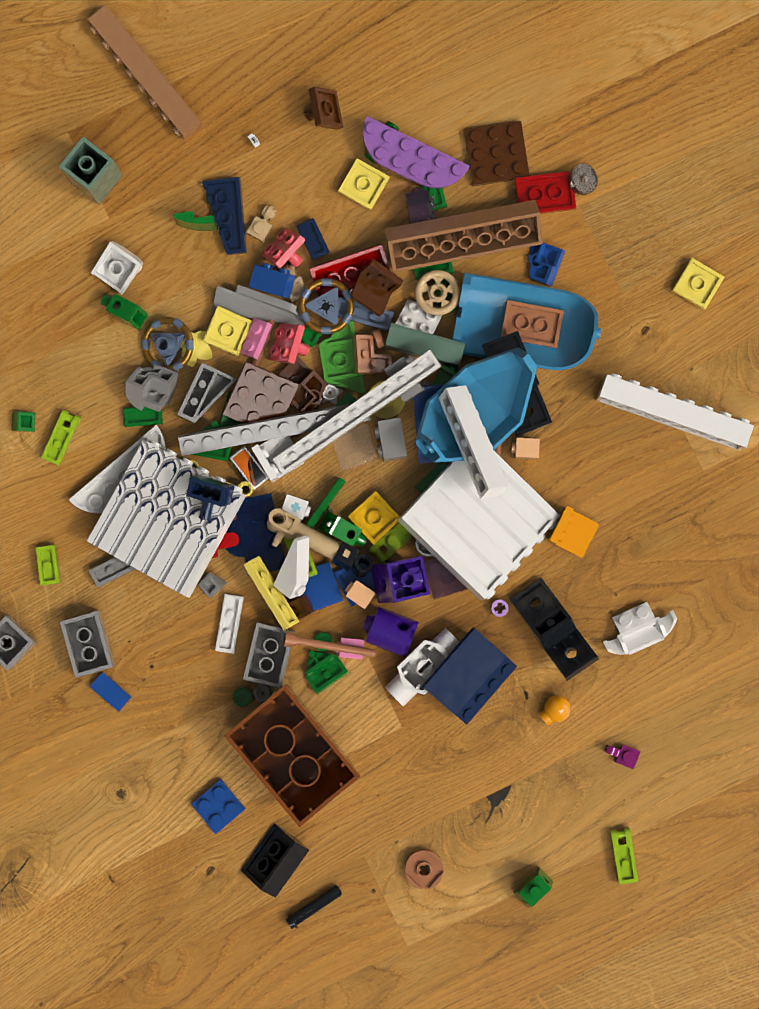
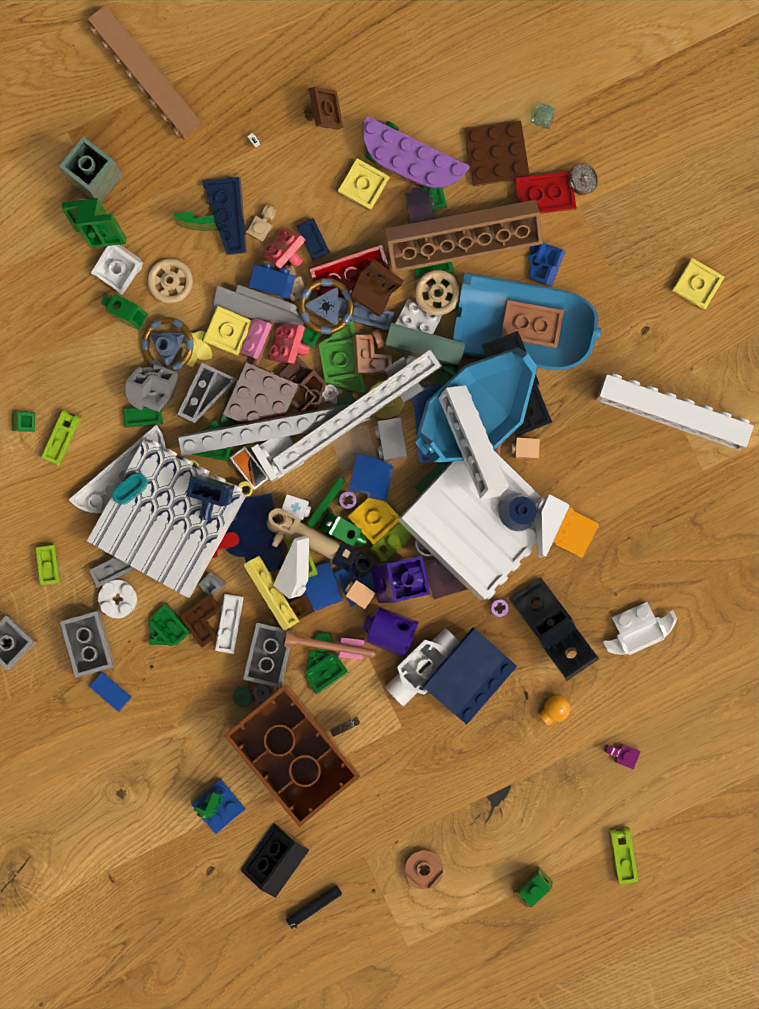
none -> green bracket [61,198,127,248]
none -> white plate [98,580,137,618]
none -> teal tile [112,473,148,505]
none -> tan plate [147,258,193,304]
none -> green slope [149,603,191,646]
none -> reddish brown plate [179,594,222,648]
none -> green bracket [194,790,225,819]
none -> clear smoke piece [330,717,361,737]
none -> lavender bush [339,492,356,509]
none -> blue slope [349,454,393,501]
none -> dark blue cone [499,493,536,531]
none -> clear light blue brick [531,104,556,129]
none -> white slope [536,494,570,558]

